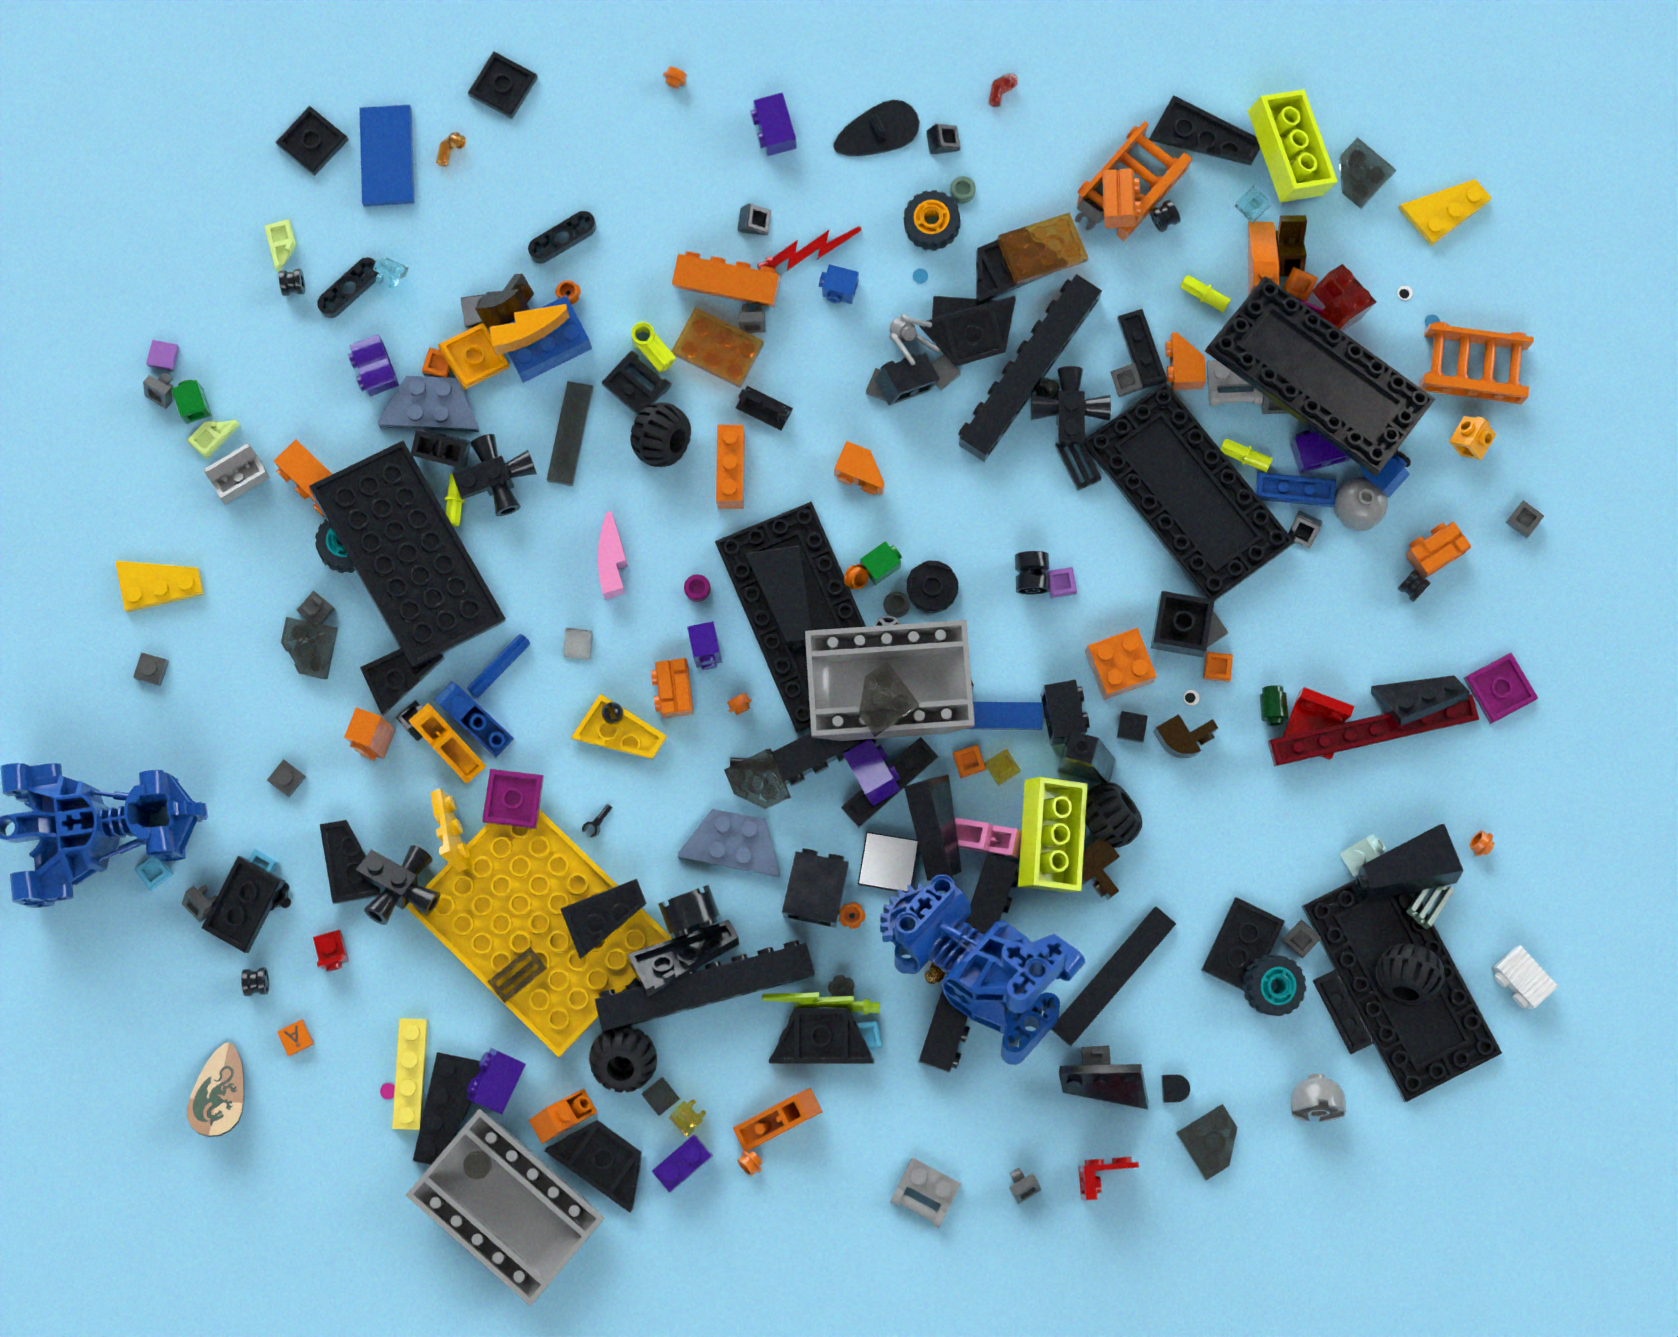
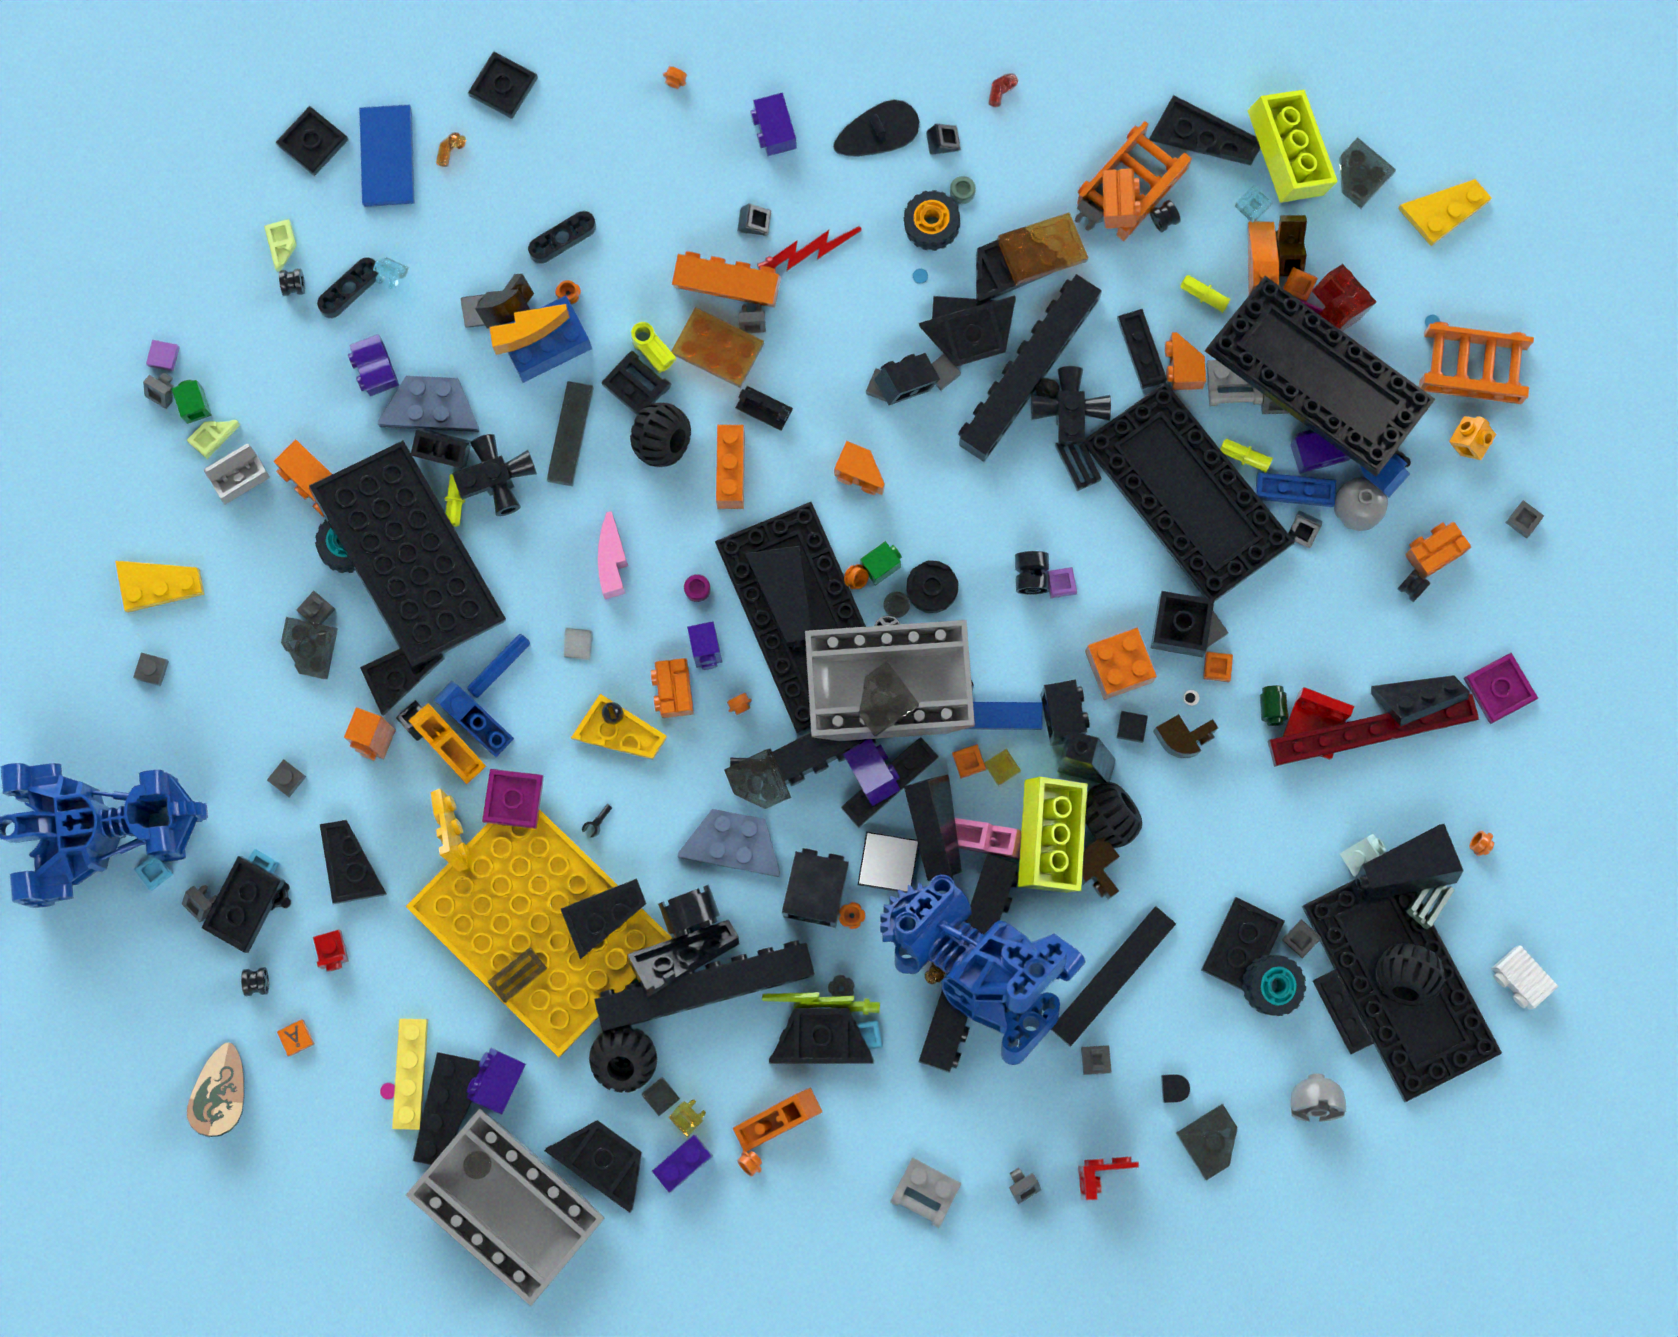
black brick [356,845,440,925] -> none
orange tile [422,347,451,378] -> none
light orange plate [438,323,510,390] -> none
orange slope [529,1089,597,1144] -> none
blue brick [819,264,859,304] -> none
light grey plant [890,314,939,365] -> none
black wing [1059,1064,1149,1110] -> none
dark grey plate [1110,363,1144,397] -> none
sticker [1397,285,1413,300] -> none

